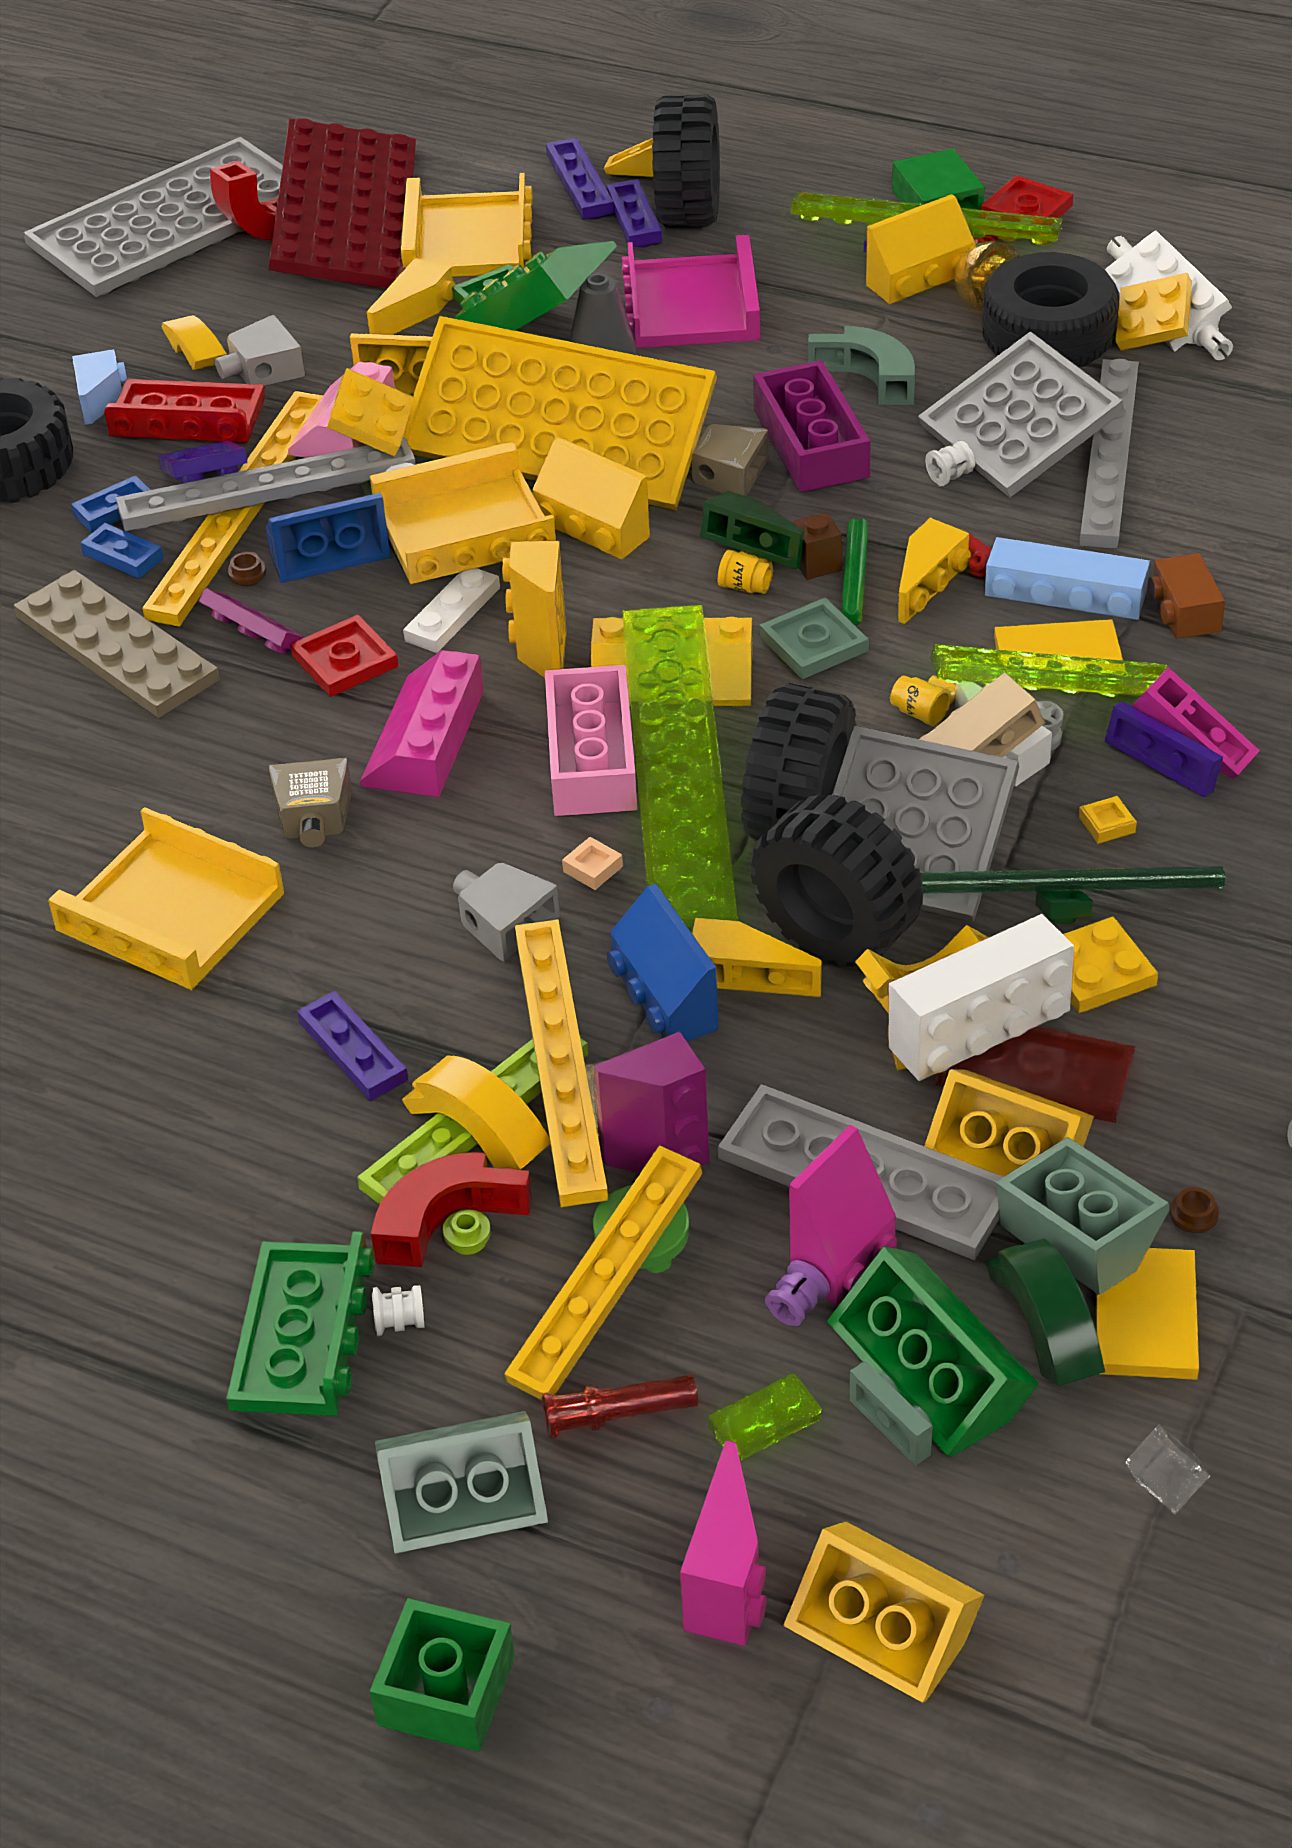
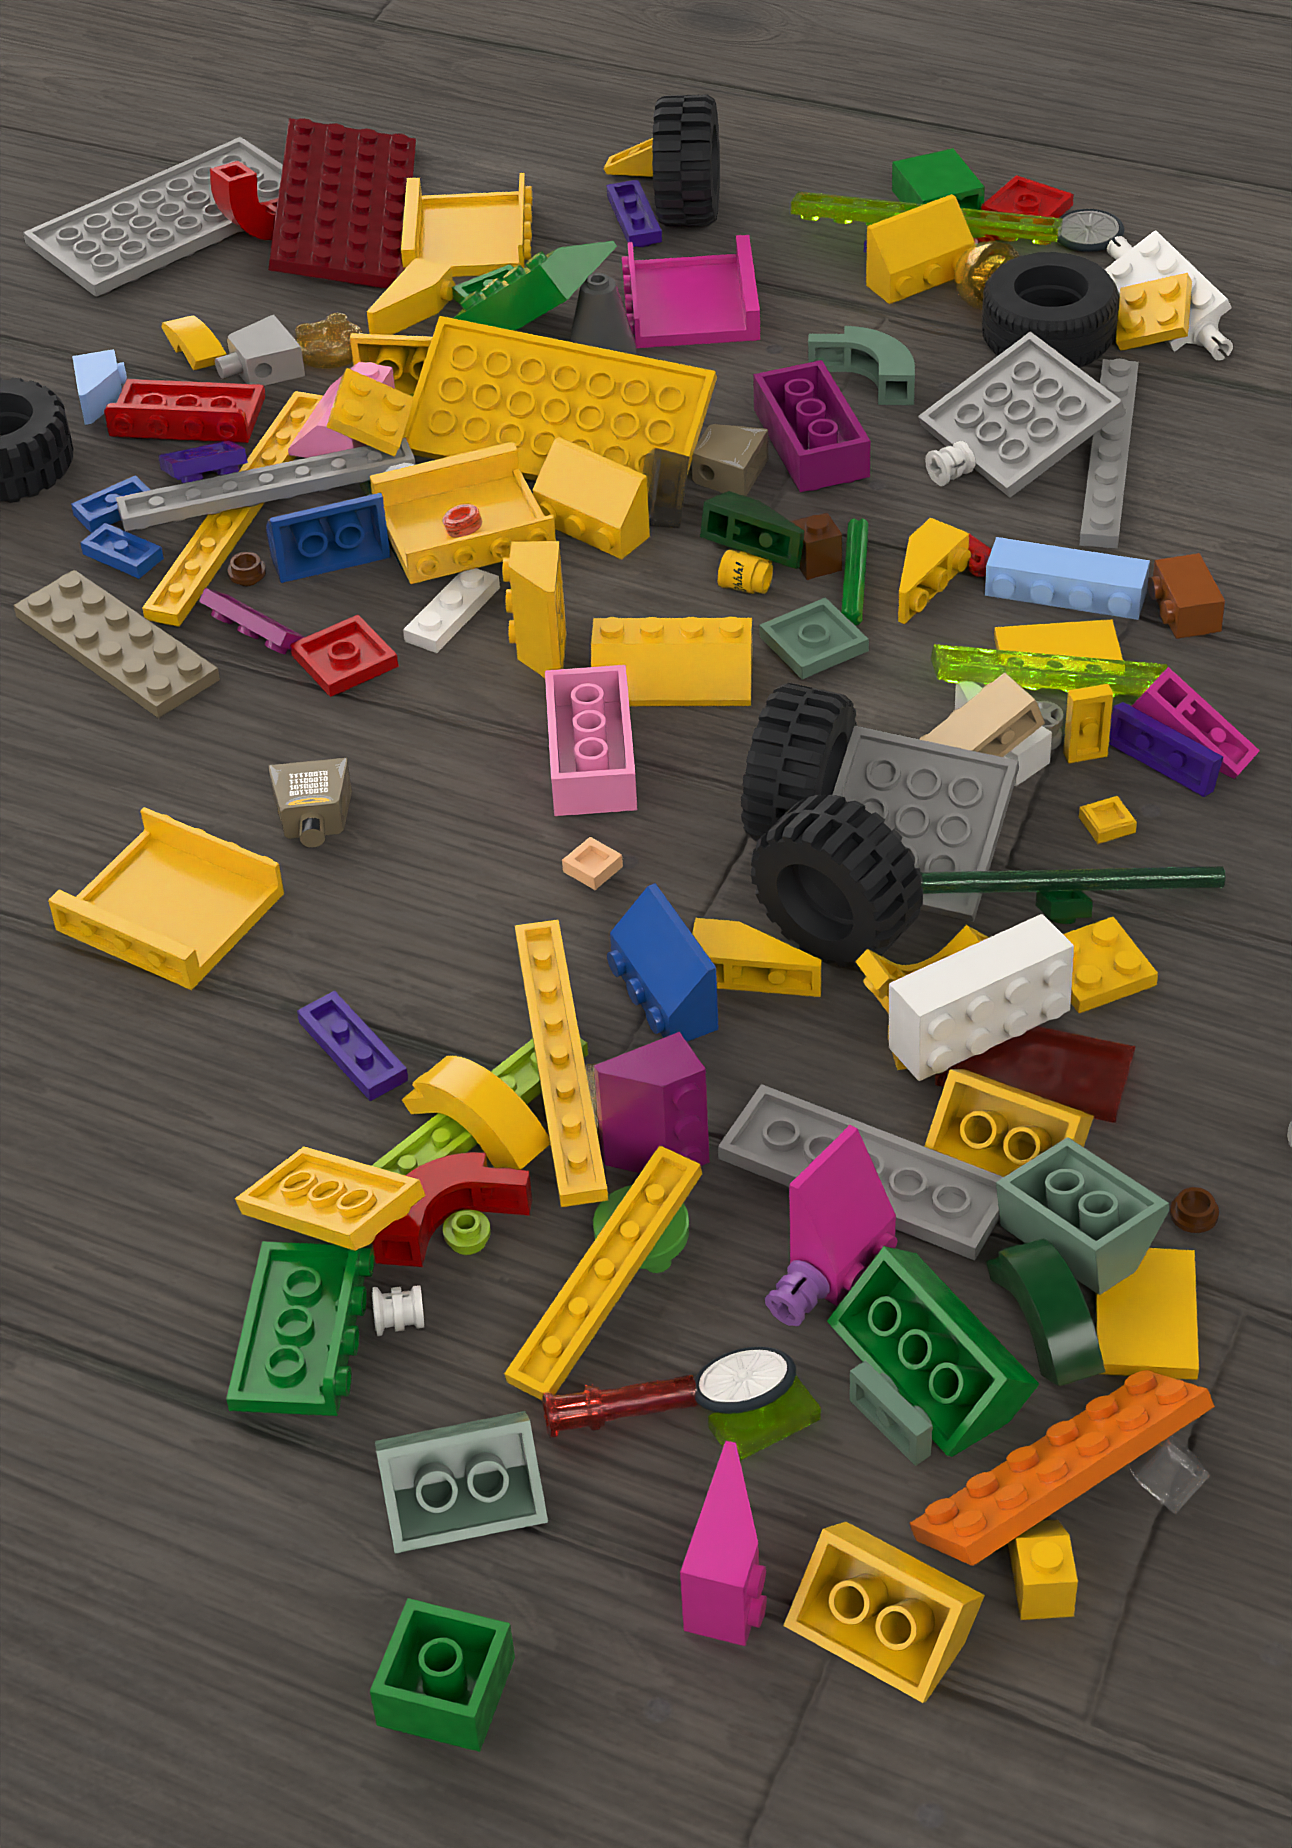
dark pink slope [360,650,484,797] -> none
light grey torso [453,863,560,962] -> none
dark purple plate [546,137,614,220] -> none
clear neon green plate [622,605,738,933] -> none
yellow piece [890,675,956,727] -> none
none -> yellow plate [235,1146,426,1251]
none -> clear yellow tile [295,313,363,369]
none -> clear red tile [442,504,483,537]
none -> clear smoke slope [643,448,689,528]
none -> white wheel [692,1347,796,1414]
none -> orange plate [909,1370,1215,1566]
none -> yellow slope [1008,1520,1078,1620]
none -> light grey wheel [1053,209,1124,252]
none -> yellow plate [1063,684,1113,763]

